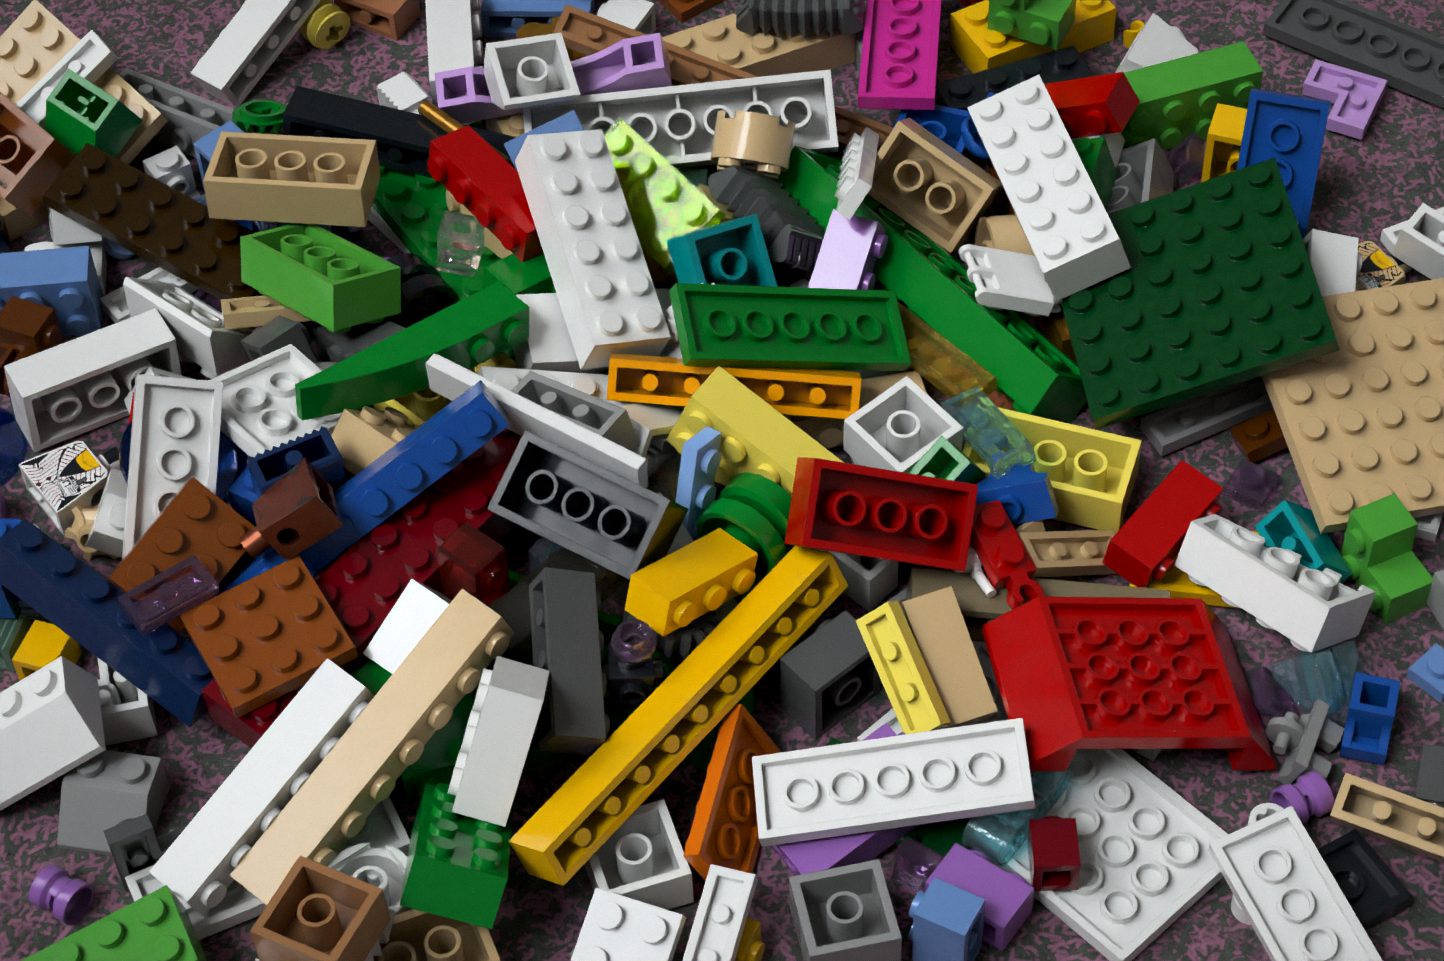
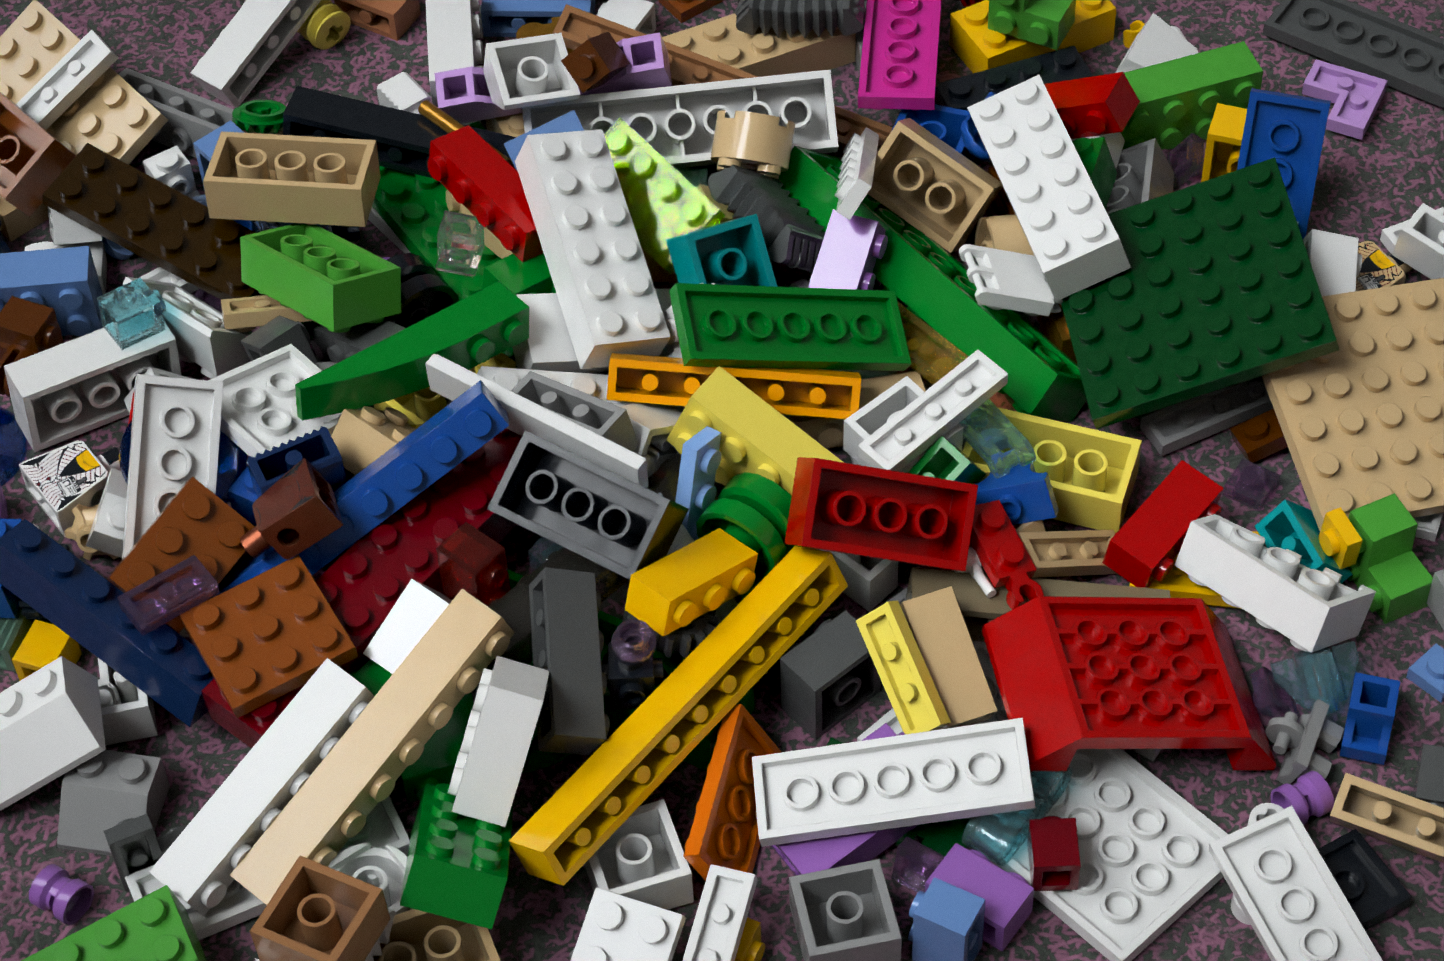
green slope [45,69,143,158] -> none
none -> clear light blue brick [97,278,166,350]
none -> reddish brown brick [561,31,630,93]
none -> white plate [857,349,1008,472]
none -> yellow plate [1319,507,1363,569]

